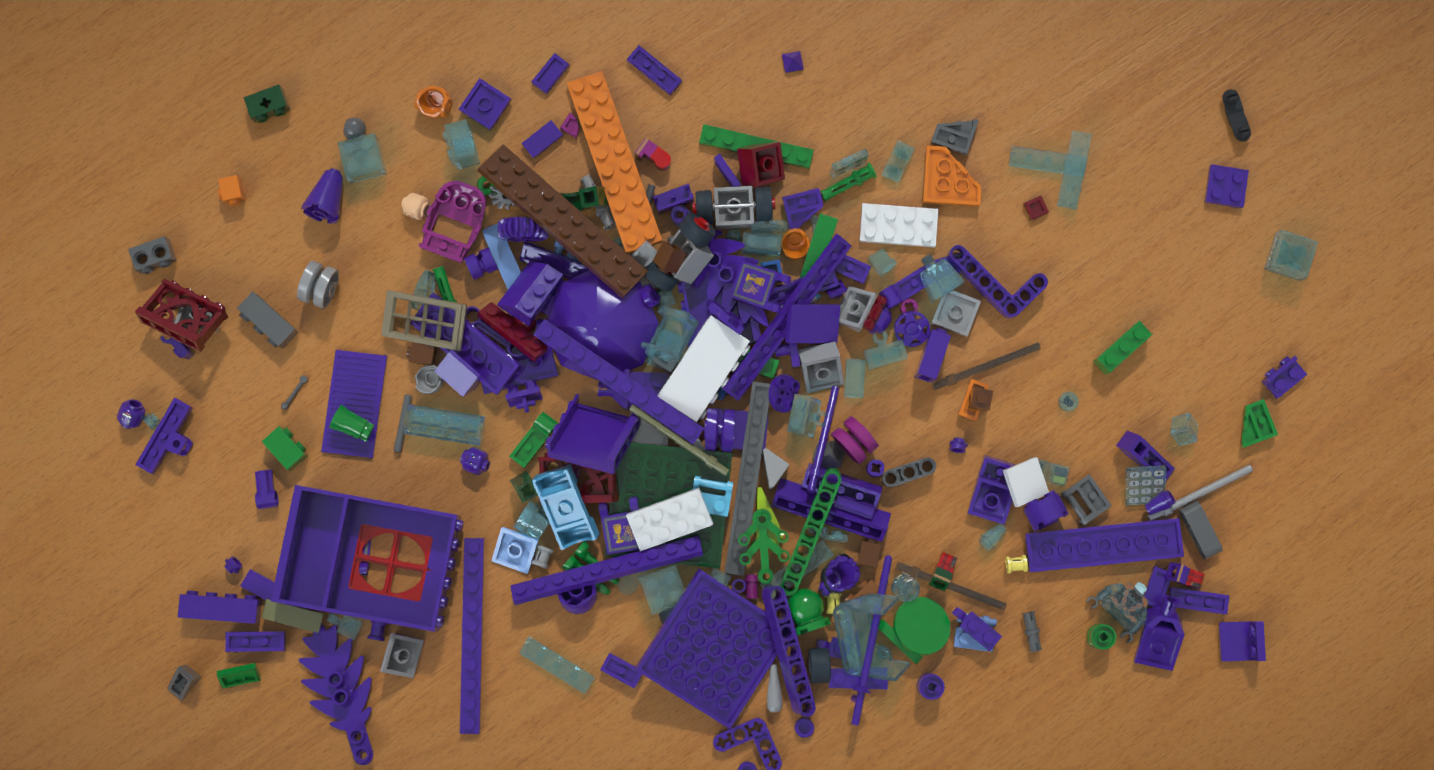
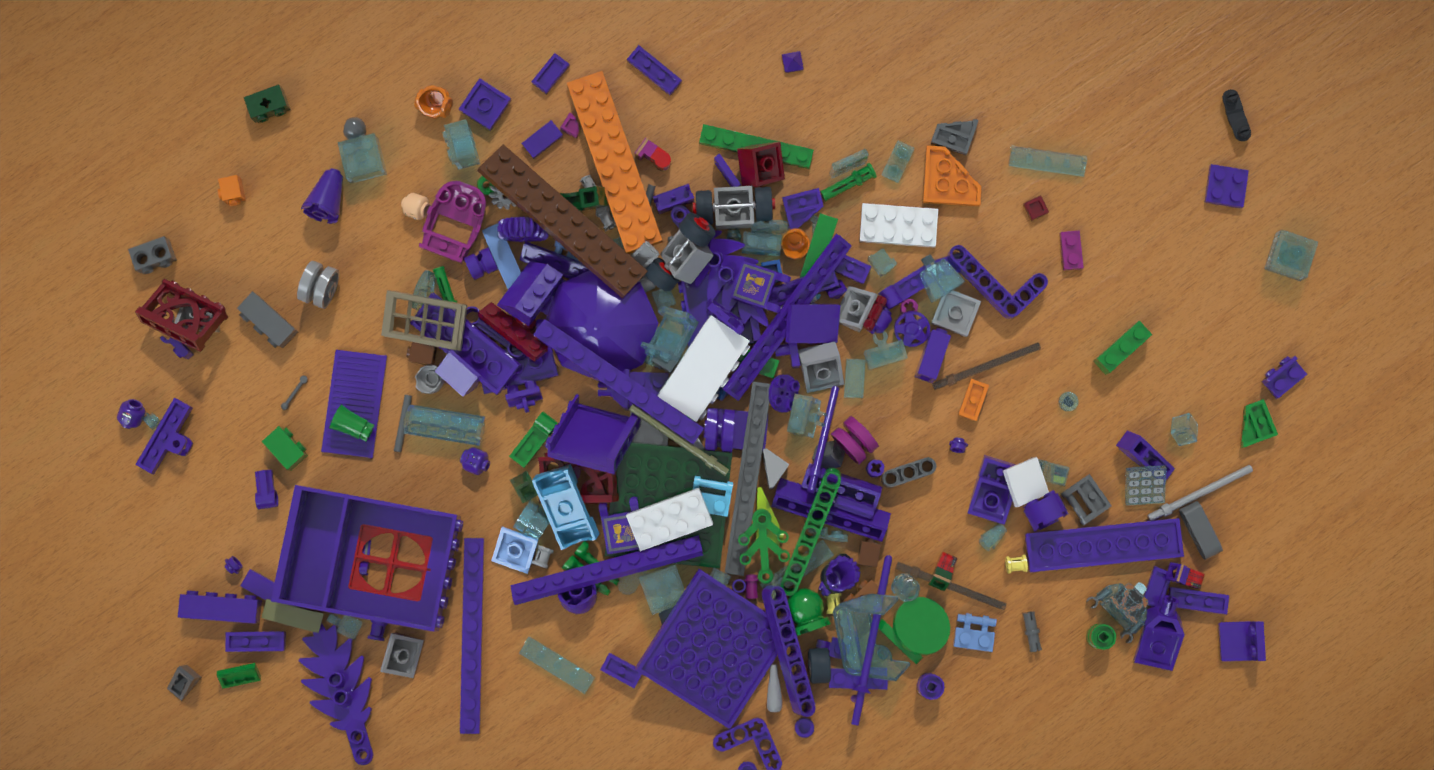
dark purple tile [642,284,661,308] -> none
reddish brown brick [653,241,687,274] -> none
dark purple plate [952,607,1002,651] -> none
reddish brown brick [968,387,993,412] -> none
clear light blue hinge [1057,130,1093,210] -> none
dark purple cone [1145,490,1176,515] -> none
none -> magenta plate [1059,230,1084,271]

